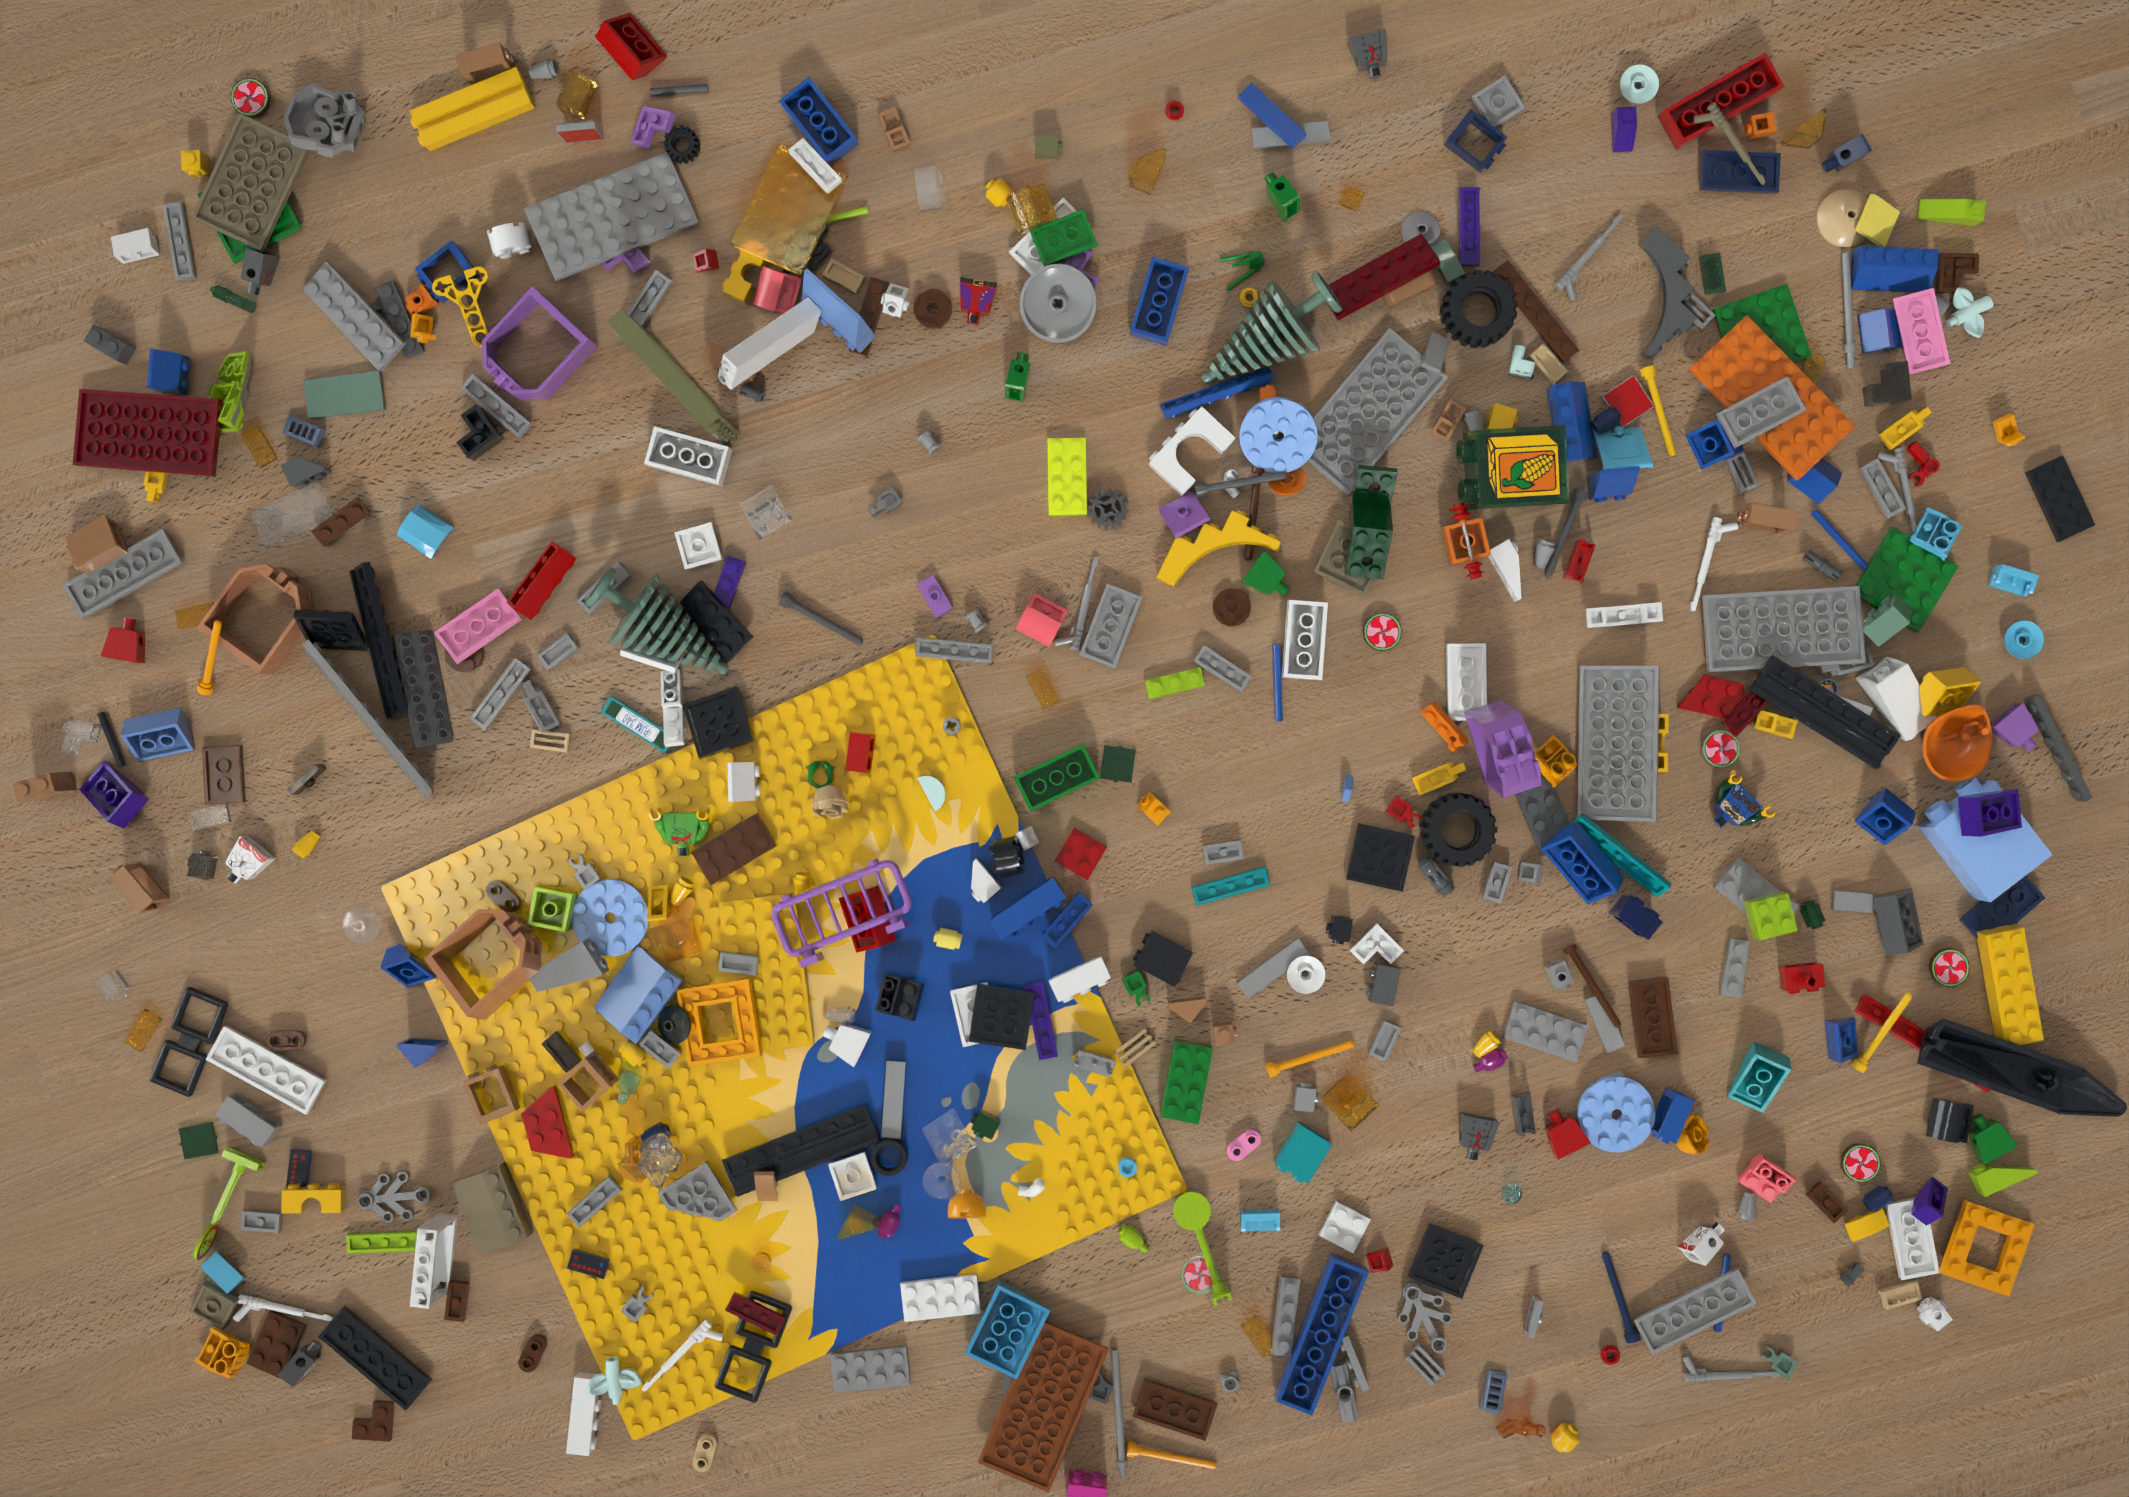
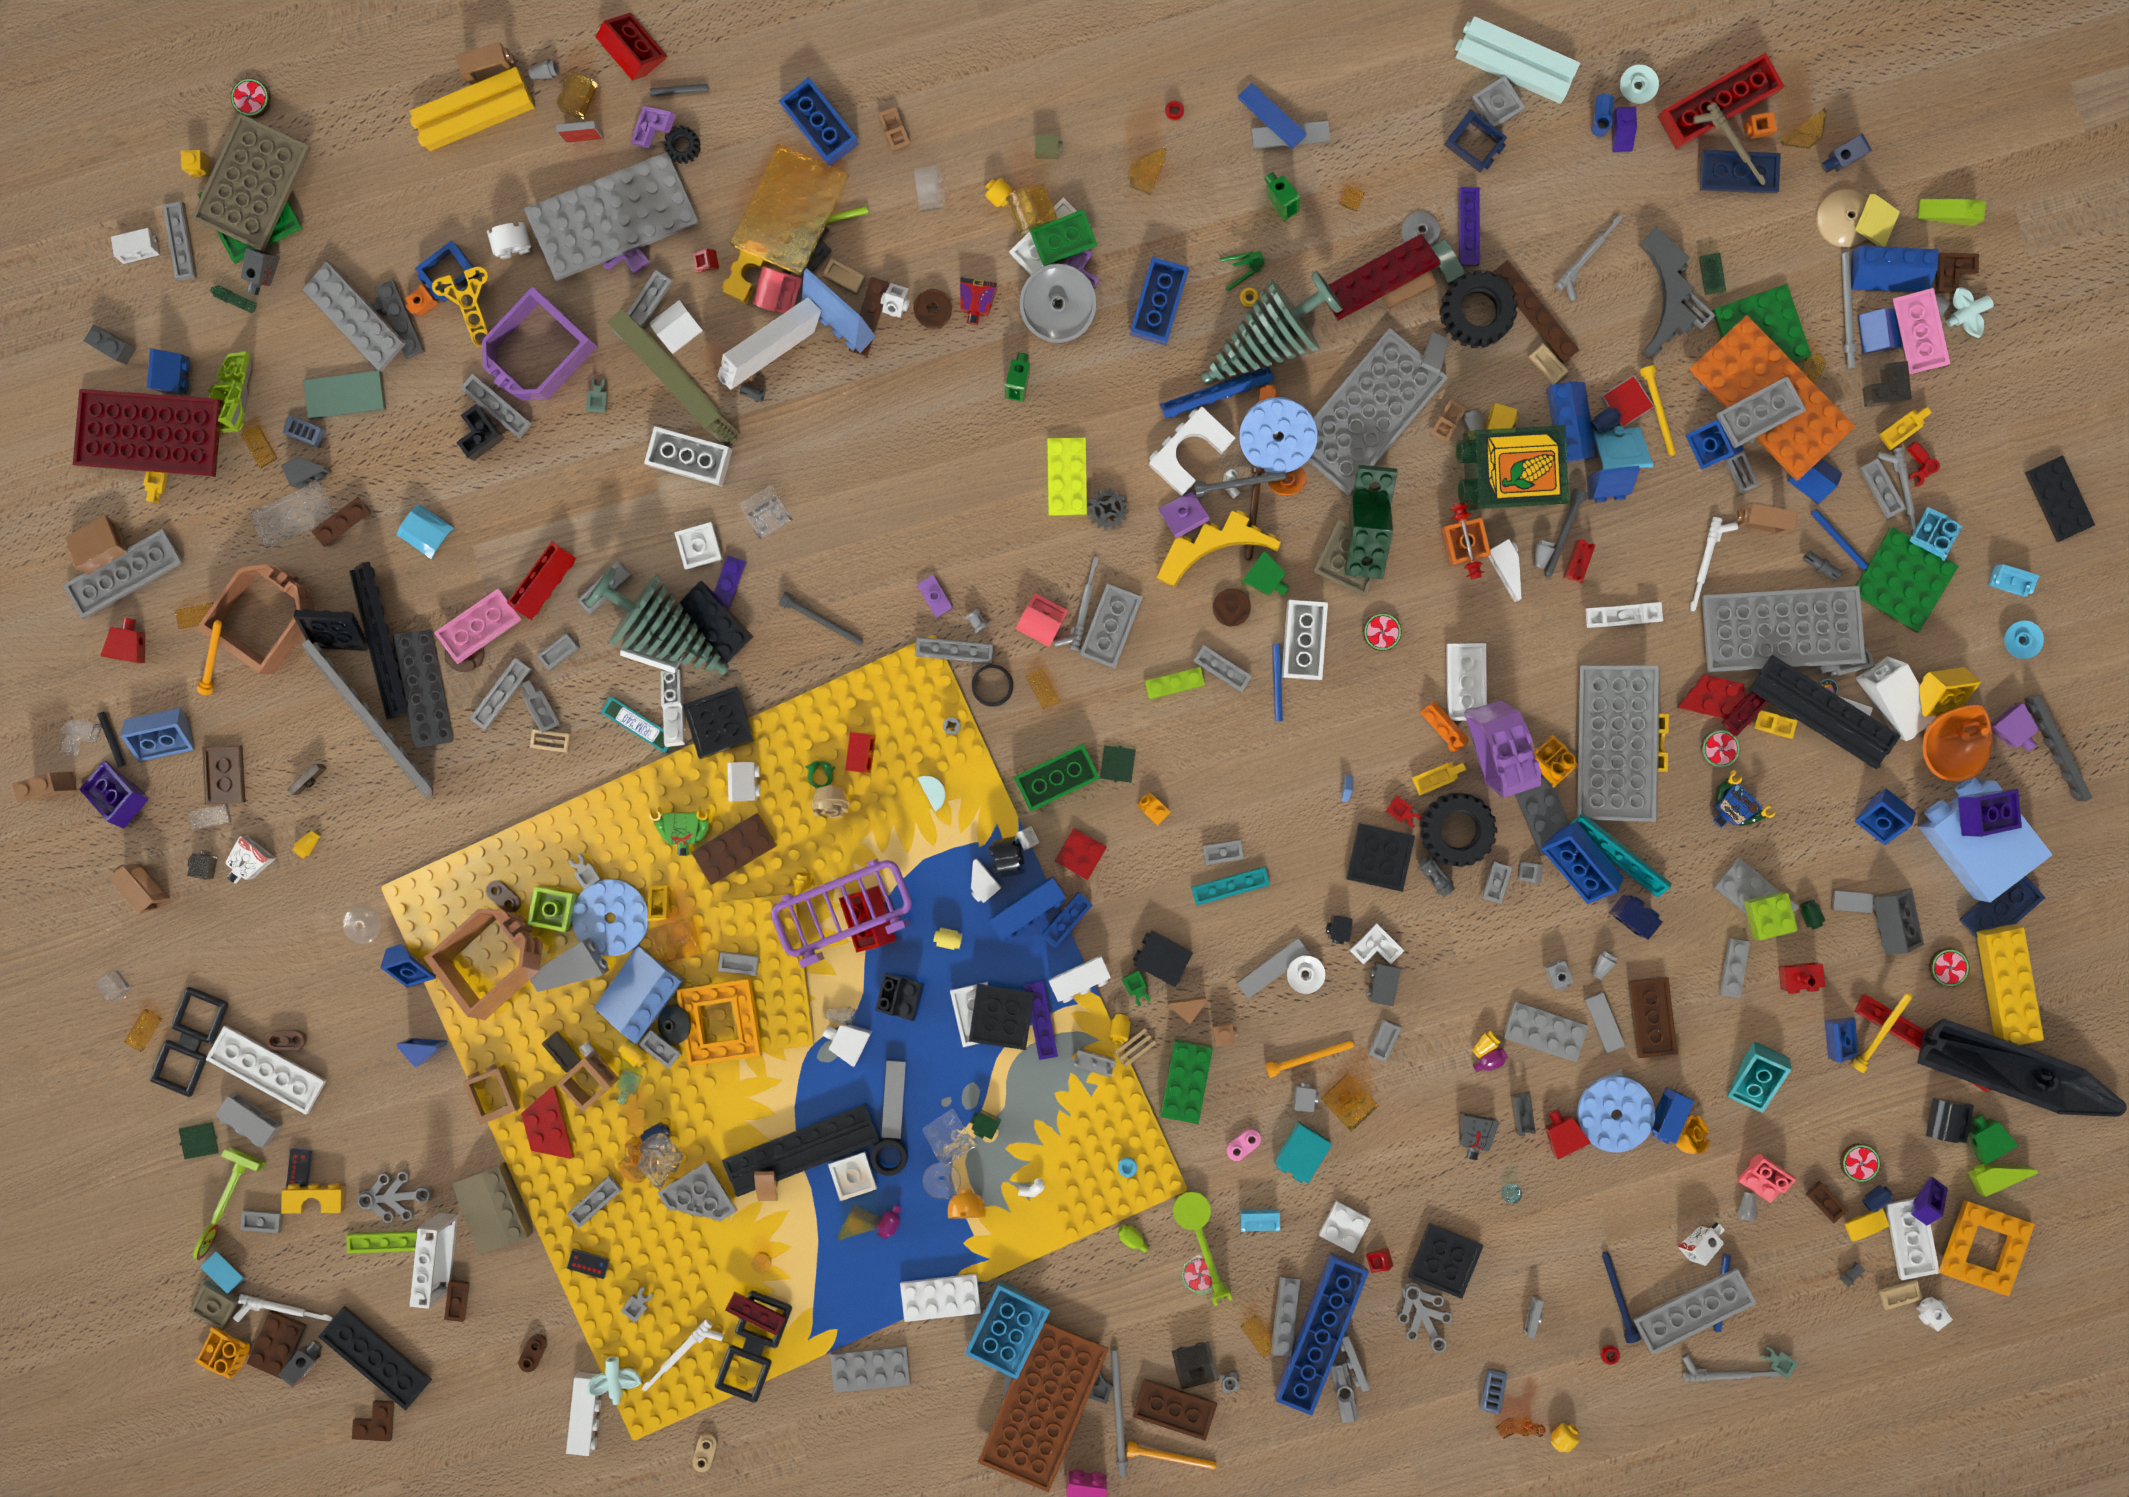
light grey brick [284,83,365,158] -> none
light orange bracket [410,314,437,343] -> none
yellow cone [669,876,694,906] -> none
white plate [789,138,842,194] -> none
flat silver plate [868,487,903,517] -> none
light grey bush [917,430,942,455] -> none
dark grey torso [1347,29,1387,79] -> none
light grey tile [1404,1344,1446,1386] -> none
light aqua piece [1508,345,1535,379] -> none
reddish brown bar [1563,944,1621,1028] -> none
sand green brick [1862,594,1912,647] -> none
light orange bracket [1993,413,2025,446] -> none
none -> sand green plate [586,379,608,413]
none -> white slope [649,300,703,354]
none -> black tyre [972,665,1013,707]
none -> yellow brick [1109,1014,1131,1044]
none -> clear smoke slope [1172,1342,1219,1389]
none -> light aqua brick [1455,16,1580,104]
none -> blue piece [1591,94,1614,137]
none -> light grey cone [1592,950,1618,980]

